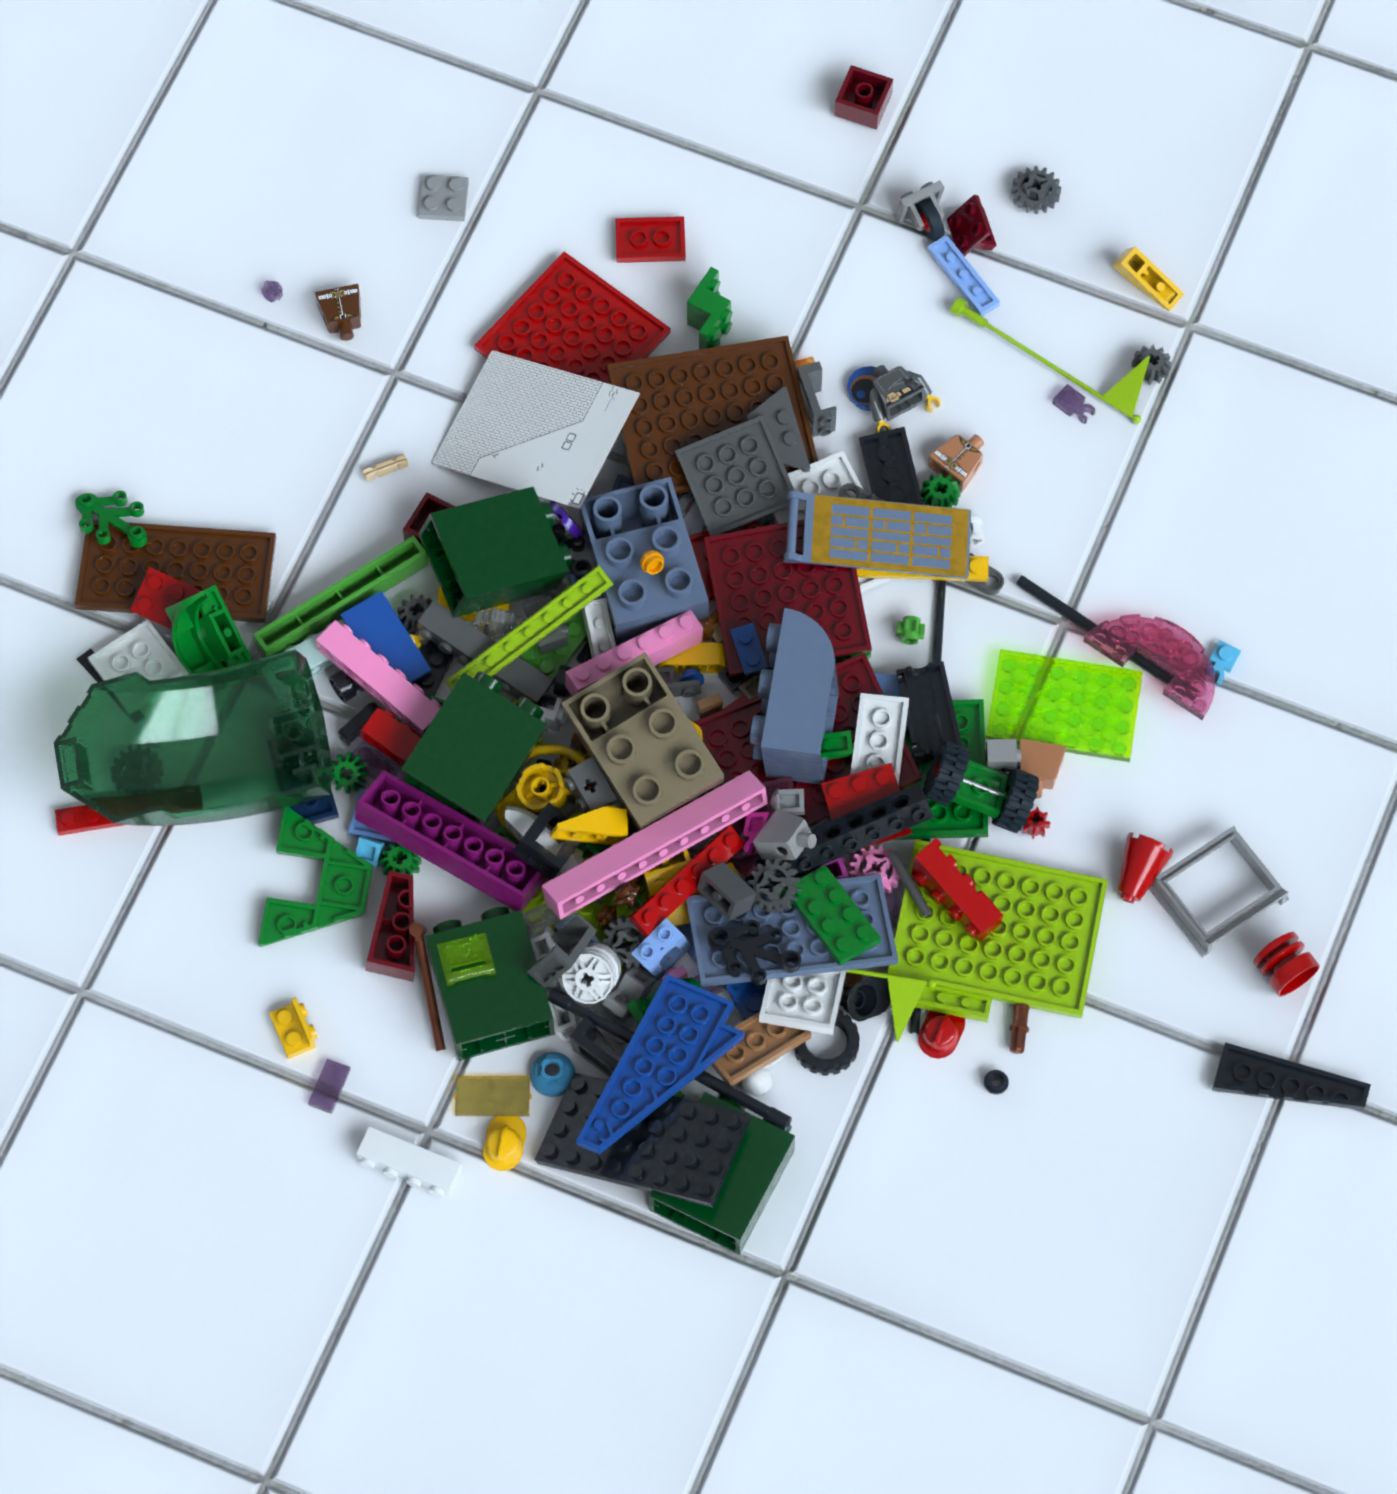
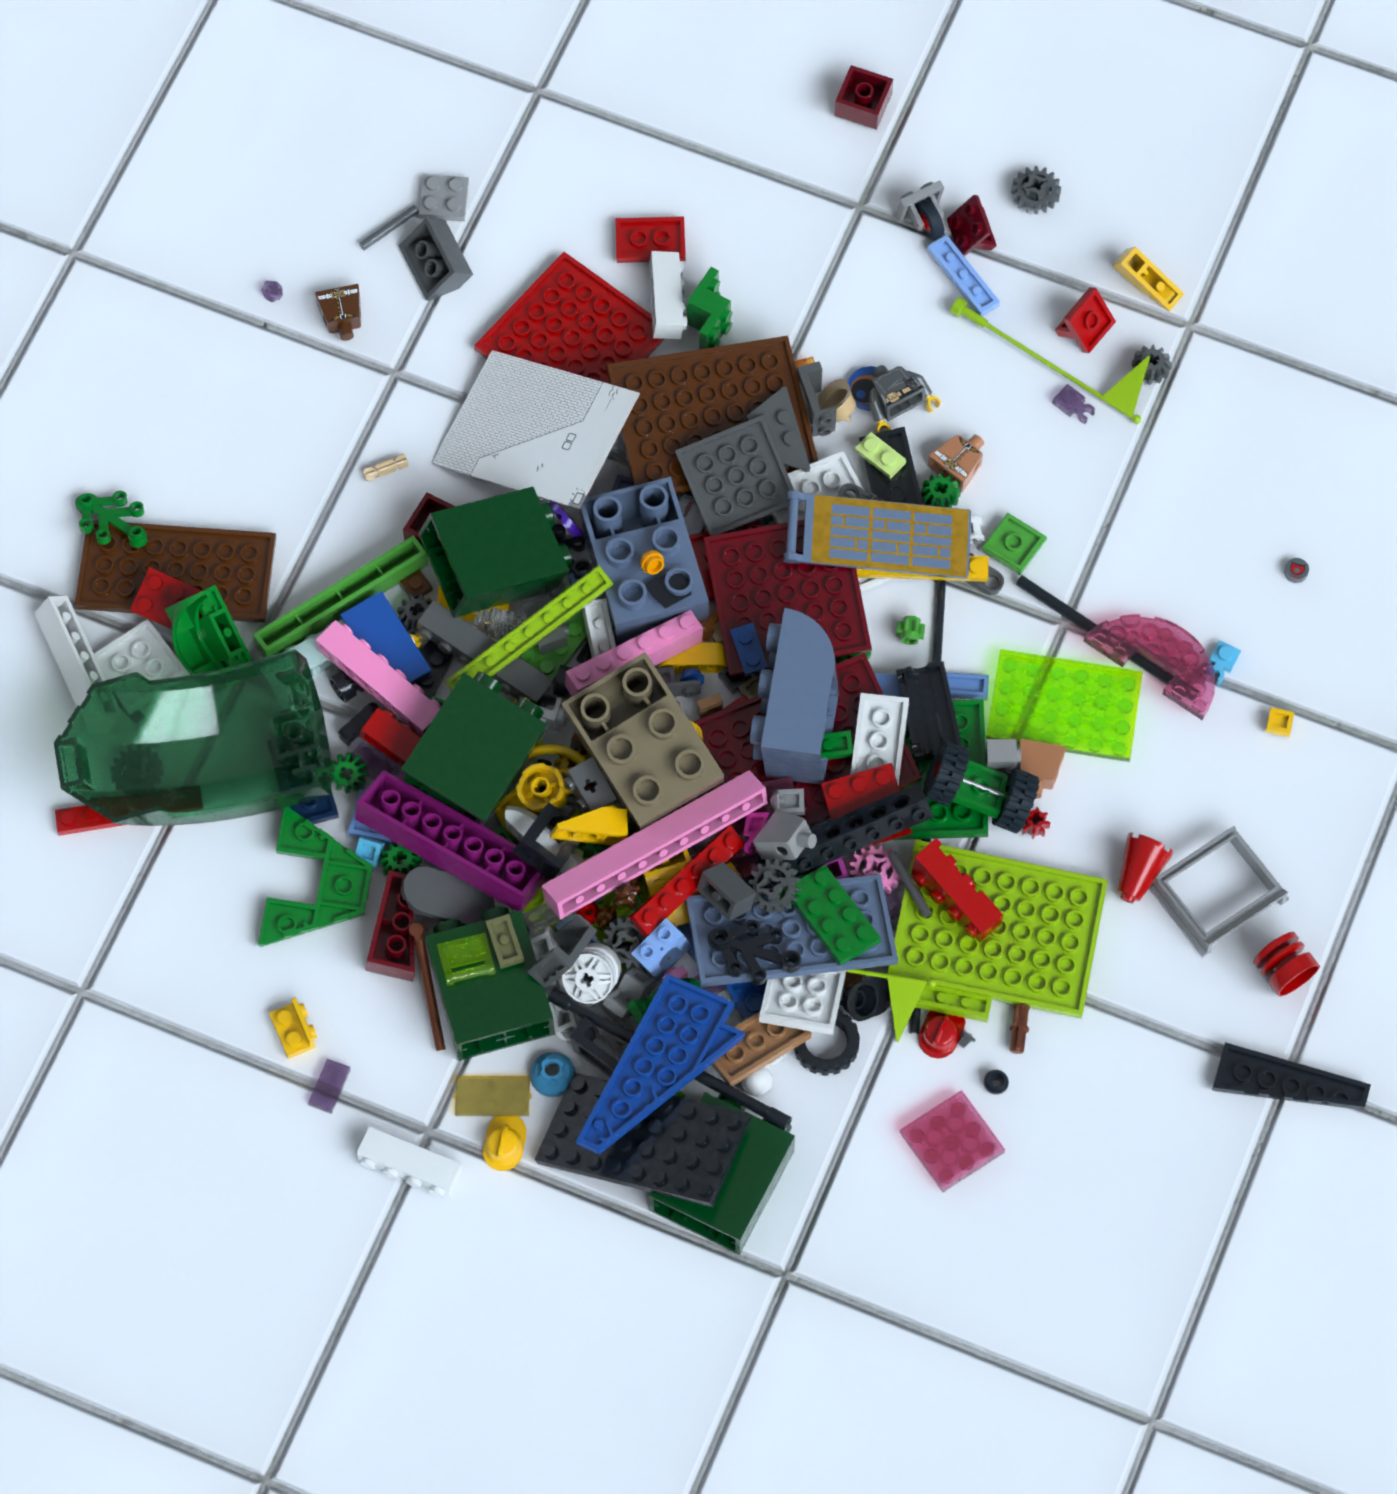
none -> white brick [35,596,122,732]
none -> dark grey piece [359,205,419,251]
none -> dark grey slope [399,217,473,301]
none -> reddish brown plate [399,569,433,599]
none -> dark grey tile [400,867,495,926]
none -> olive plate [485,914,524,969]
none -> red plate [576,903,600,924]
none -> black sticker [645,573,692,609]
none -> white brick [649,251,687,339]
none -> tan piece [818,379,856,422]
none -> yellowish green plate [855,432,906,479]
none -> clear pink plate [900,1090,1005,1193]
none -> medium blue tile [946,672,989,701]
none -> dark grey piece [958,1030,976,1048]
none -> bright green plate [981,513,1047,575]
none -> red bracket [1055,287,1116,354]
none -> yellow plate [1265,707,1295,737]
none -> dark grey tile [1284,558,1309,583]

